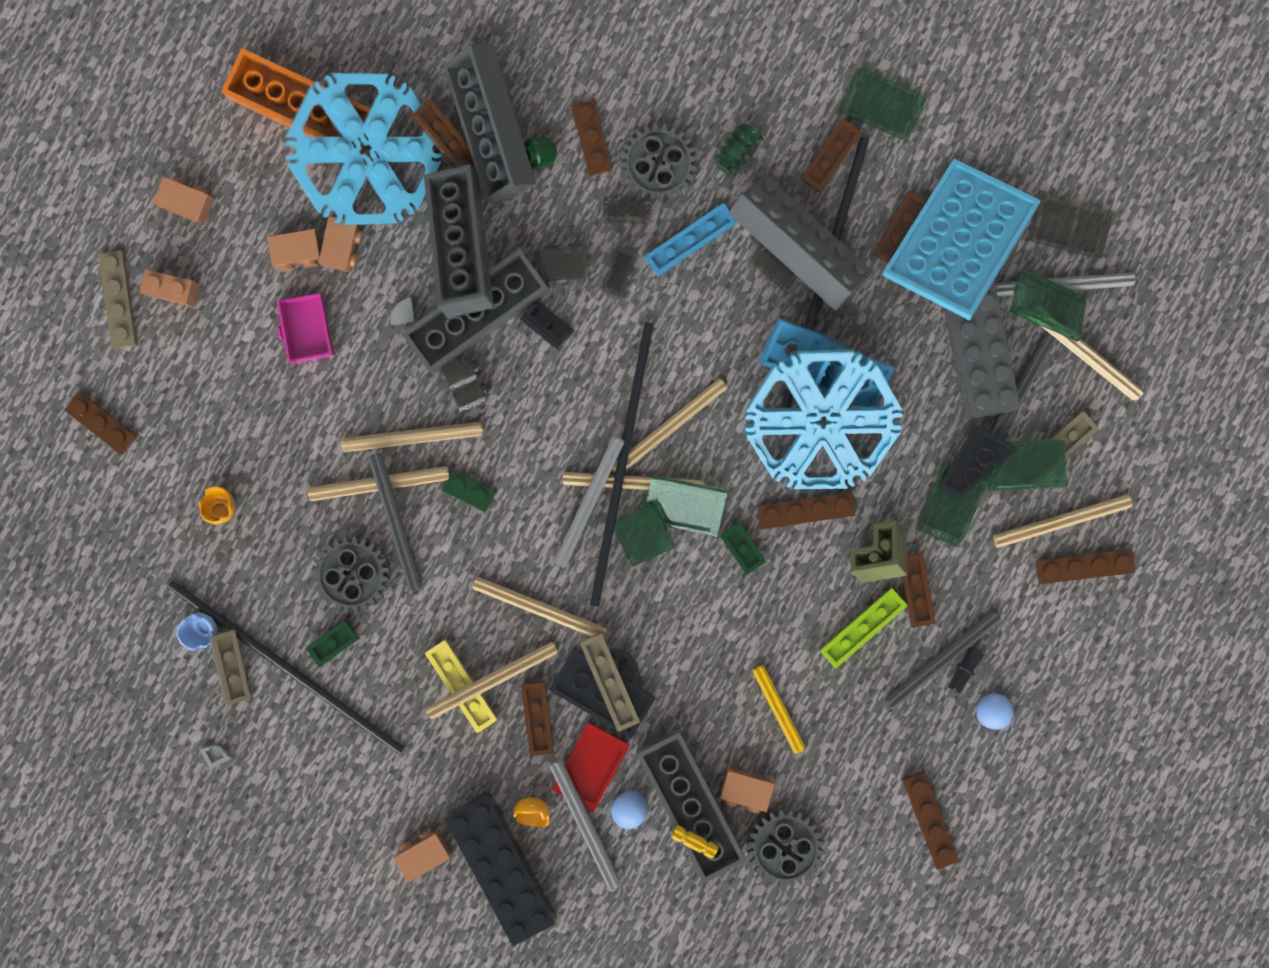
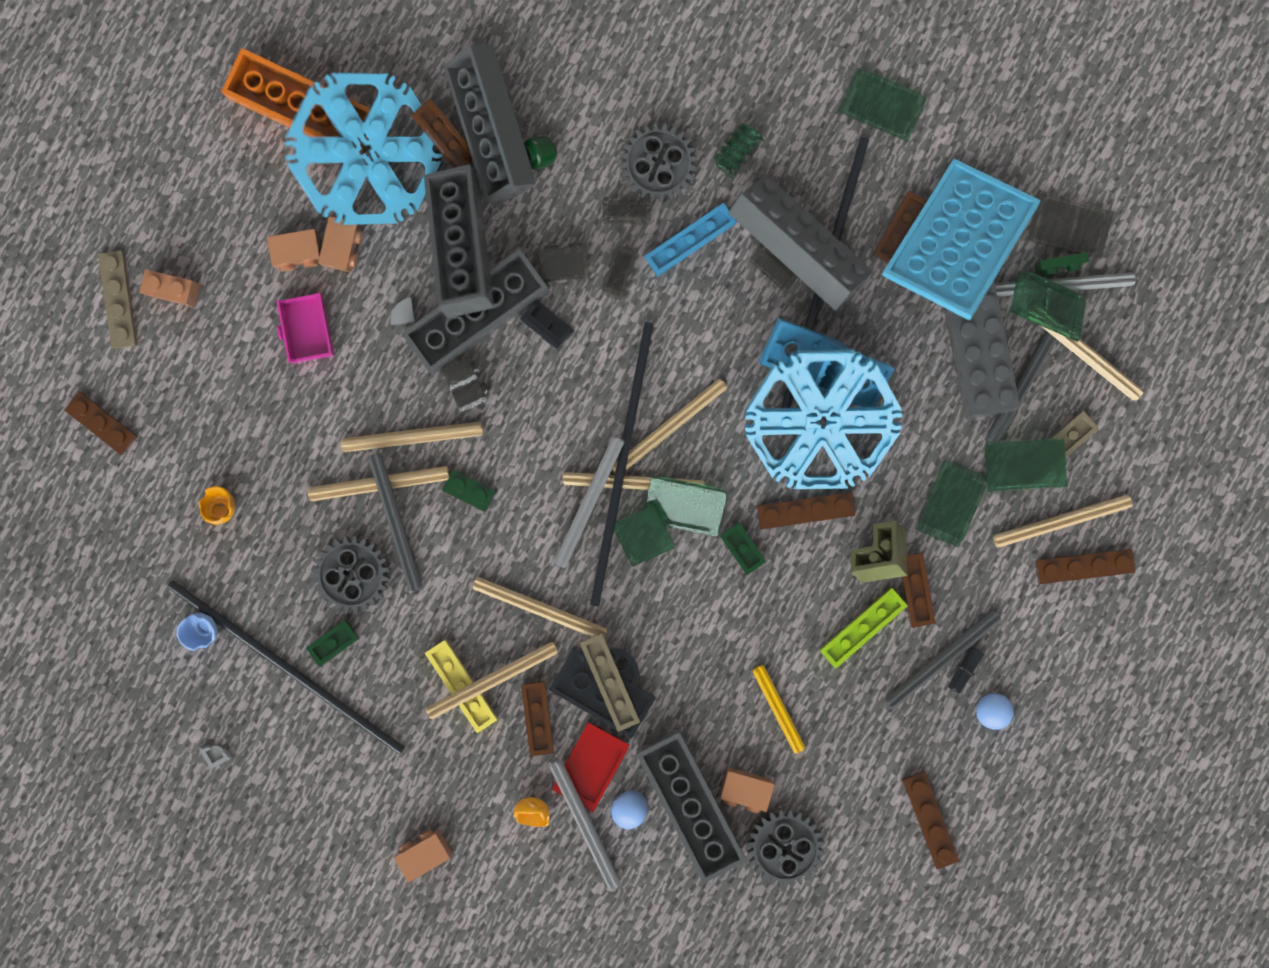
nougat brick [153,176,215,225] -> none
dark tan plate [209,629,251,706] -> none
black brick [444,790,557,947] -> none
reddish brown plate [571,100,613,176] -> none
yellow axle [671,826,718,858] -> none
reddish brown plate [800,119,862,193] -> none
black wing [939,425,1018,499] -> none
none -> dark green plate [1034,252,1089,276]

